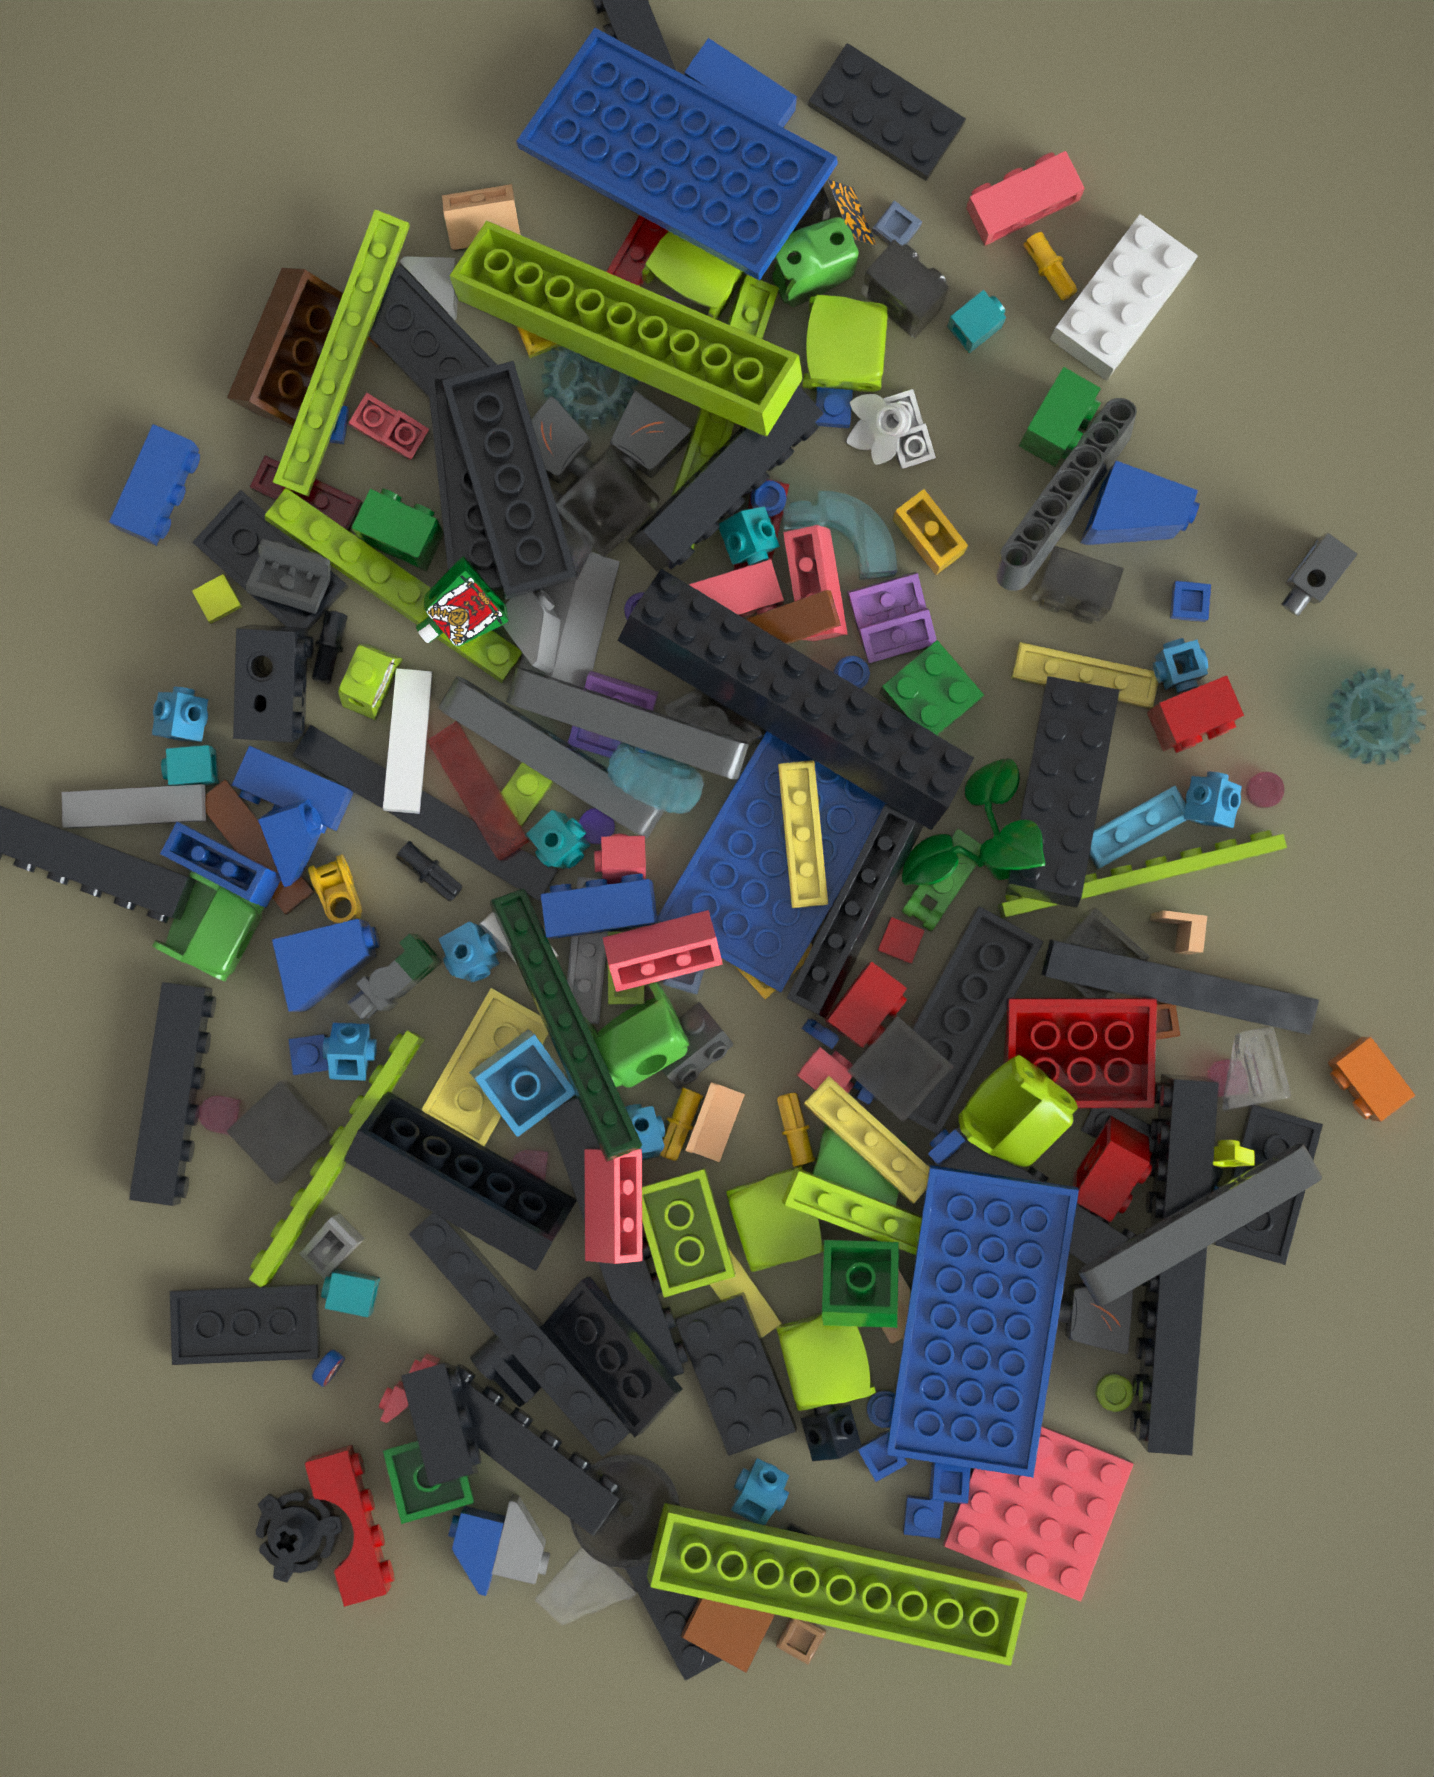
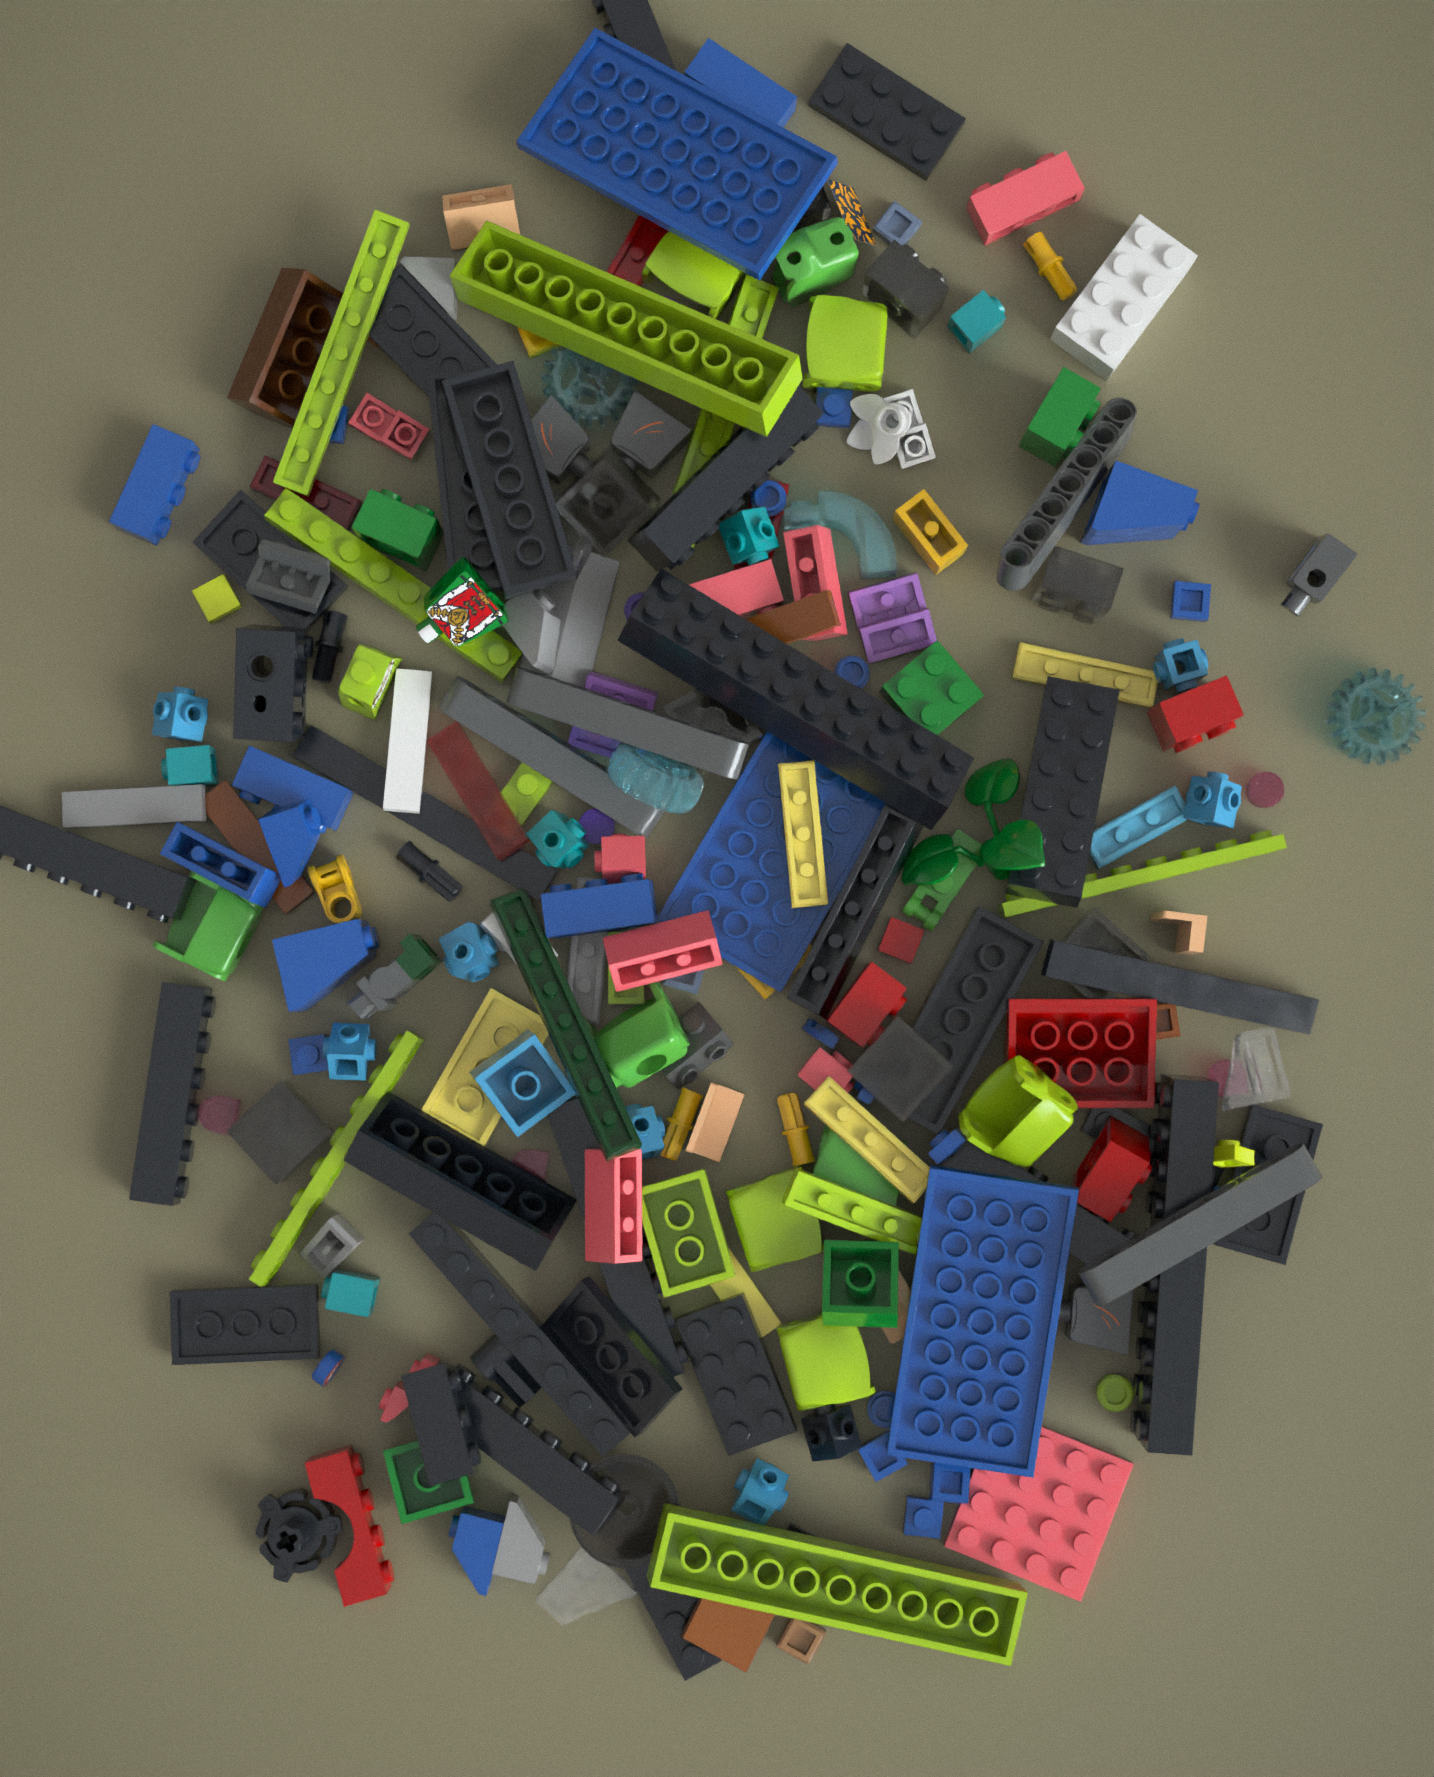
orange brick [1327,1037,1416,1122] -> none

